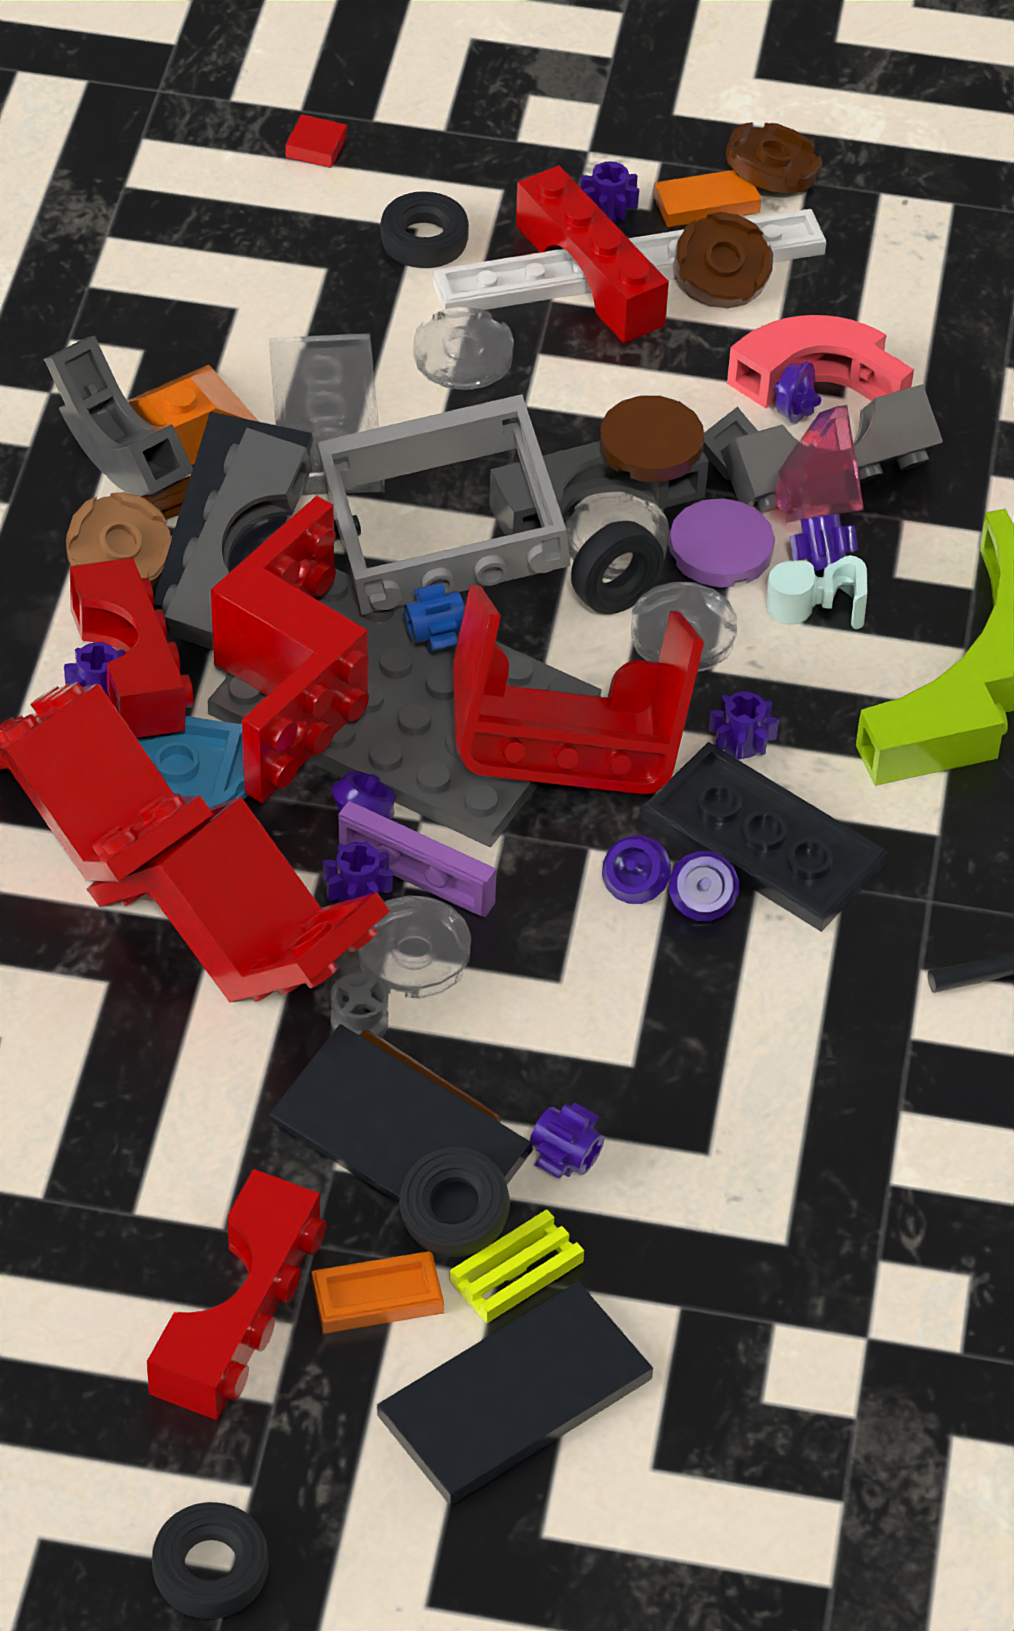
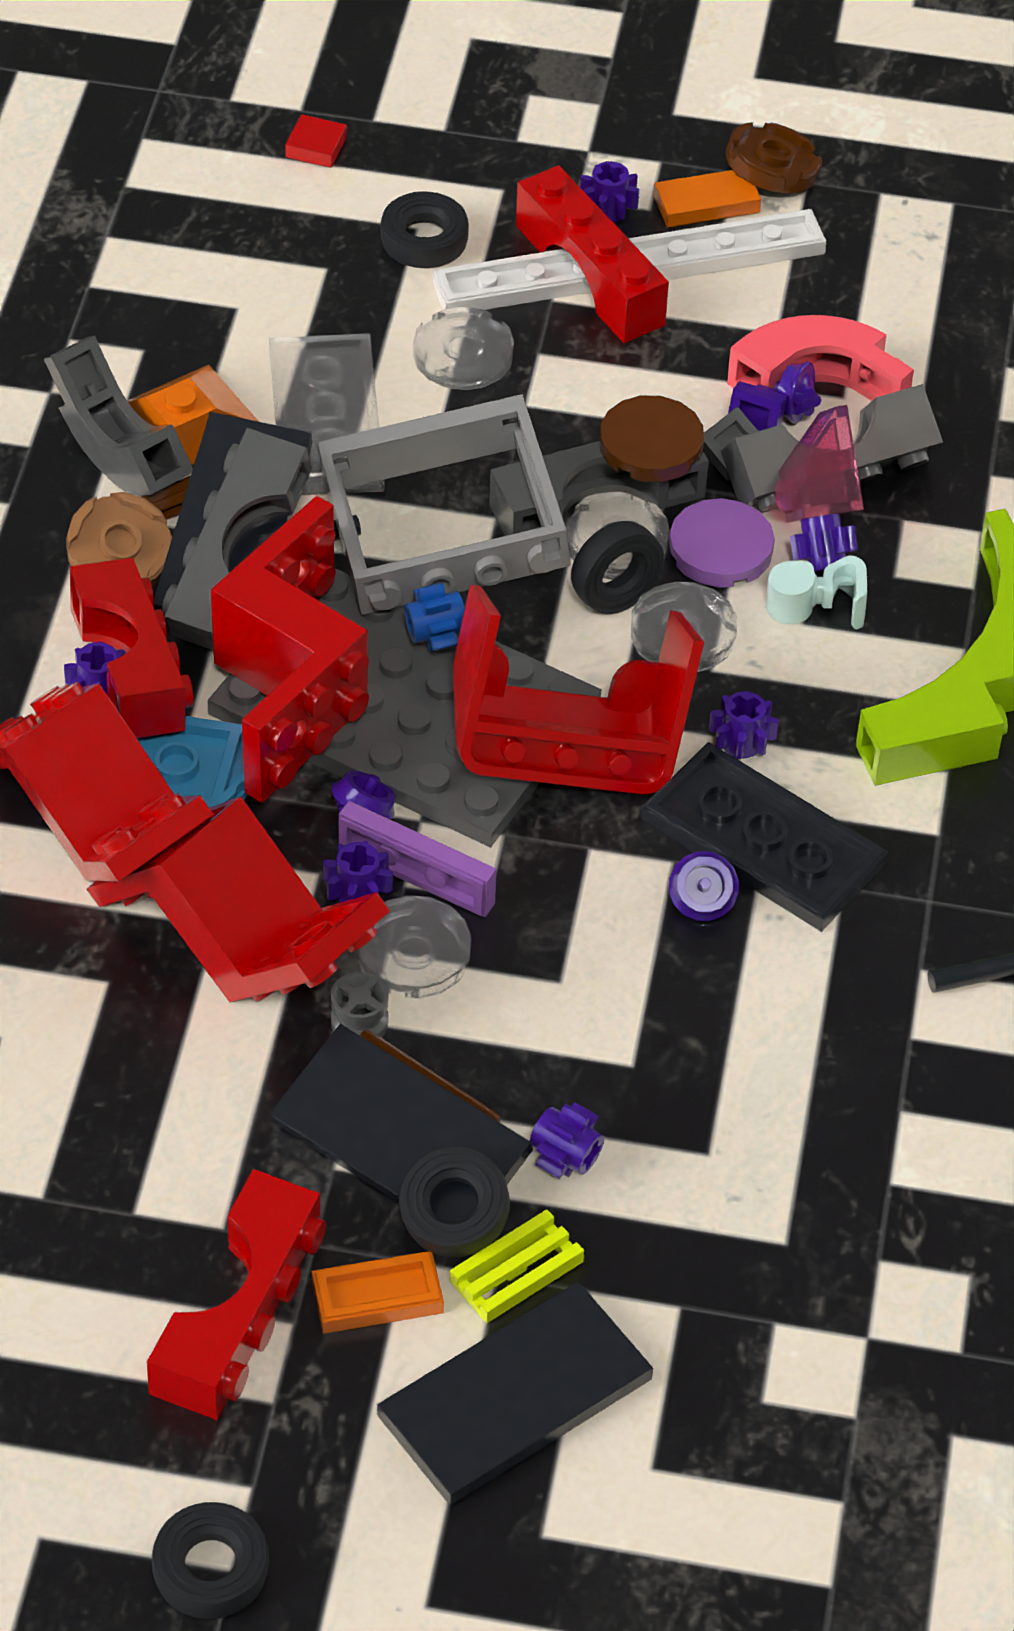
dark purple hat [602,835,671,904] -> none
reddish brown tile [673,212,774,309] -> none
none -> dark purple tile [728,381,788,431]

